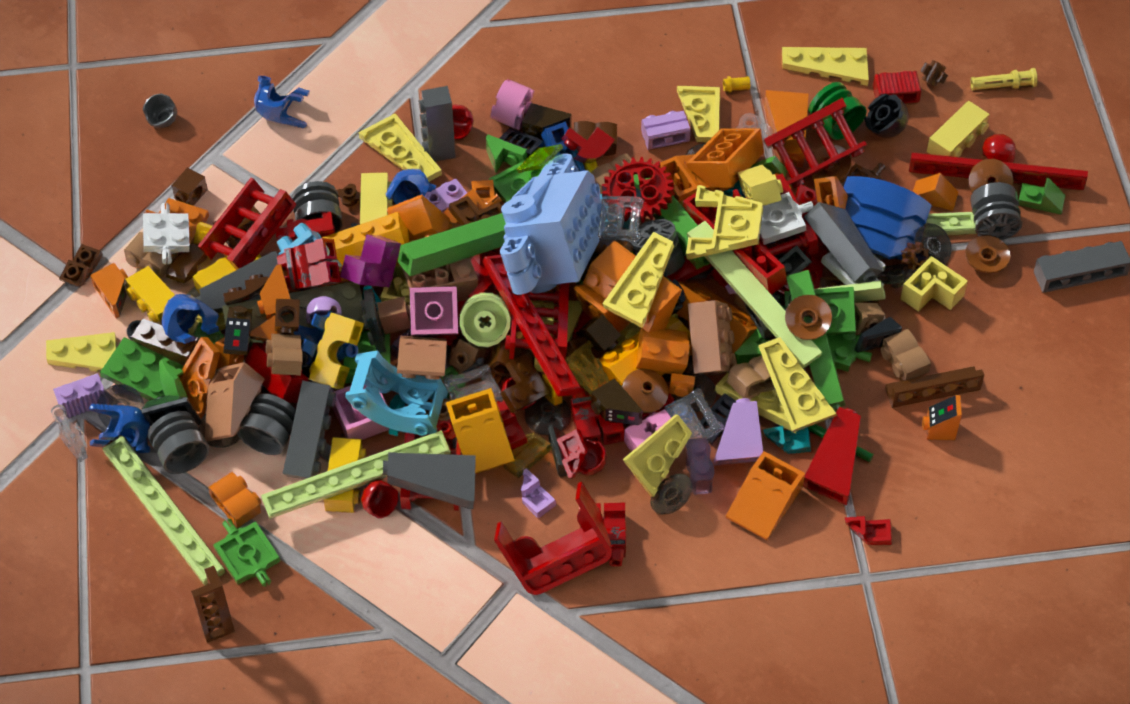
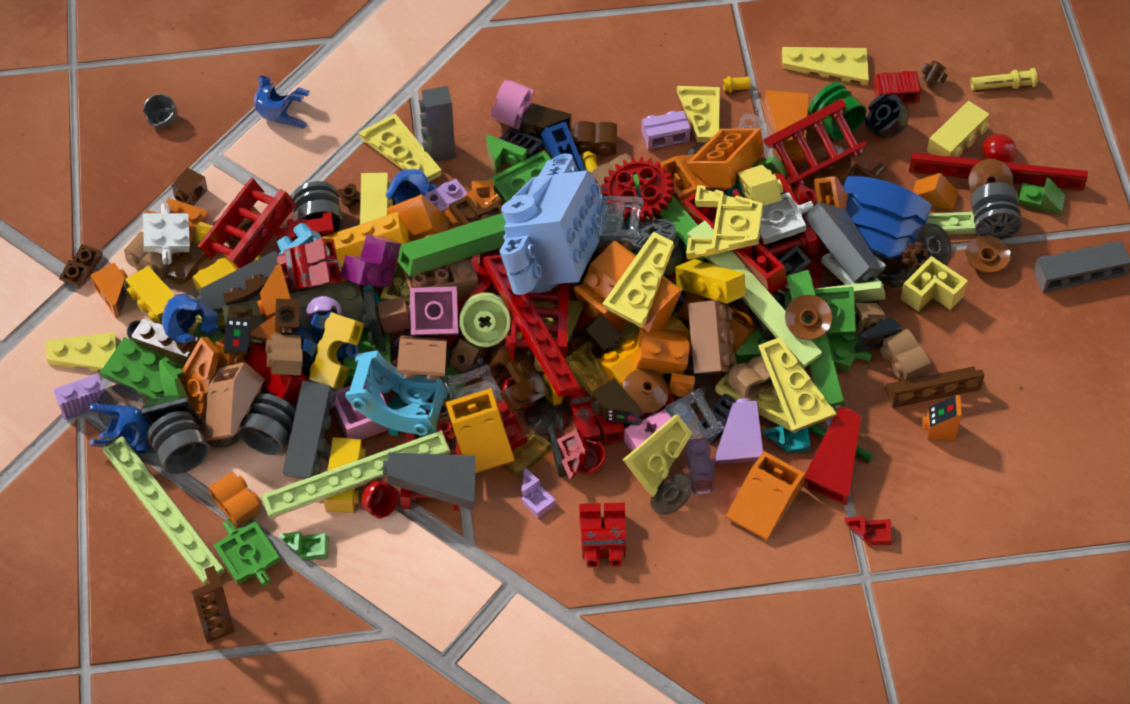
clear plate [51,405,88,462] -> none
red hair [452,104,474,140] -> none
red windscreen [494,481,612,595] -> none
clear neon green piece [516,144,564,173] -> none
red brick [562,127,615,163] -> none
none -> bright green slope [280,531,329,560]
none -> yellow brick [675,259,746,304]

